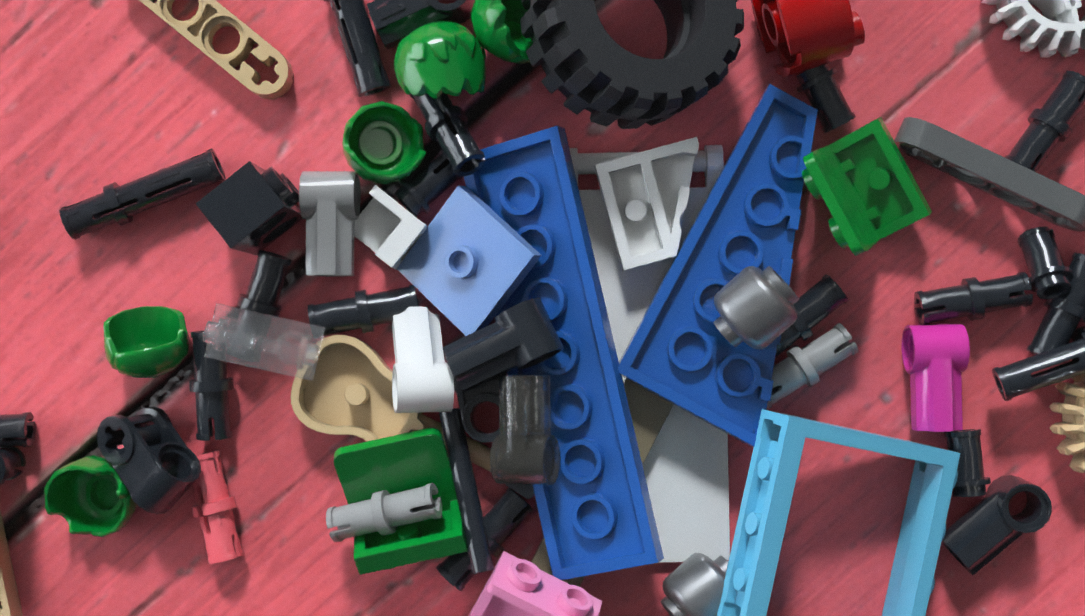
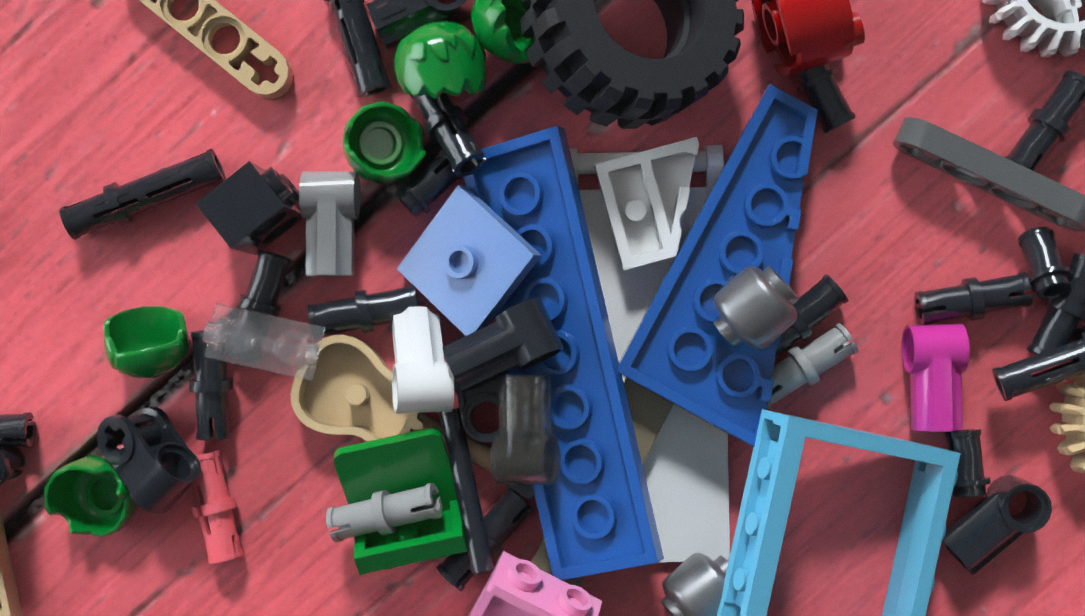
white panel [354,185,428,270] -> none
green bracket [802,117,932,256] -> none

